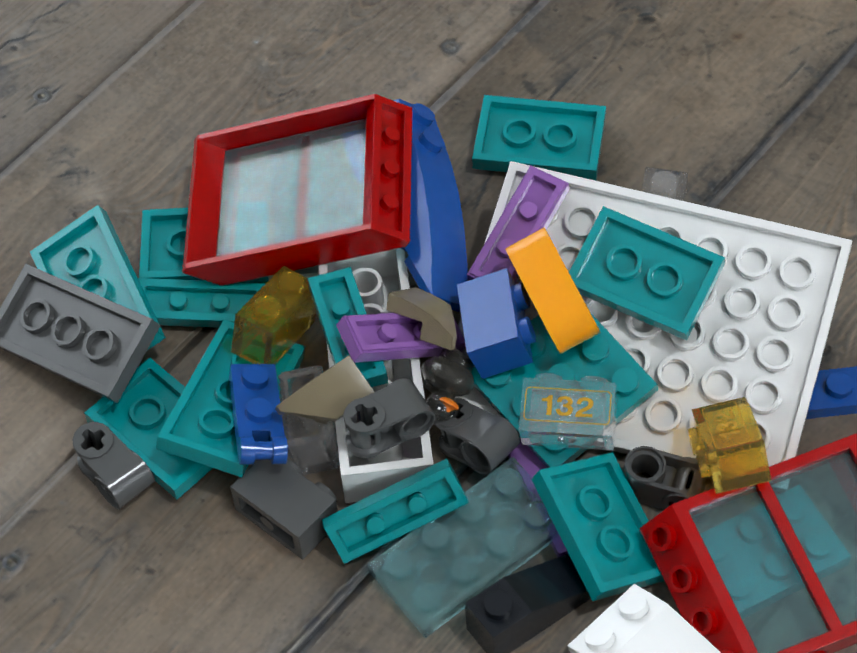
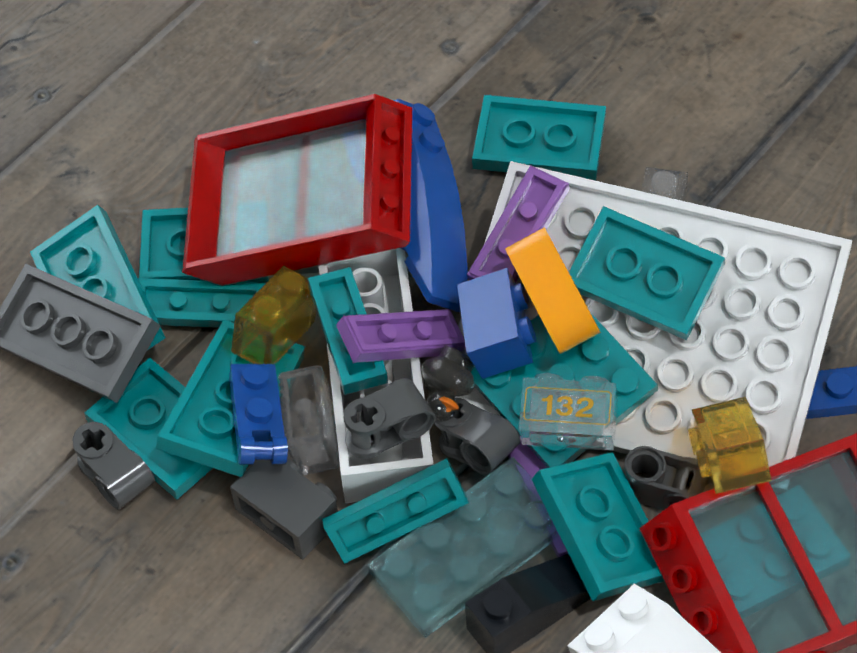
dark tan slope [275,355,374,424] -> none
dark tan slope [386,287,457,350] -> none

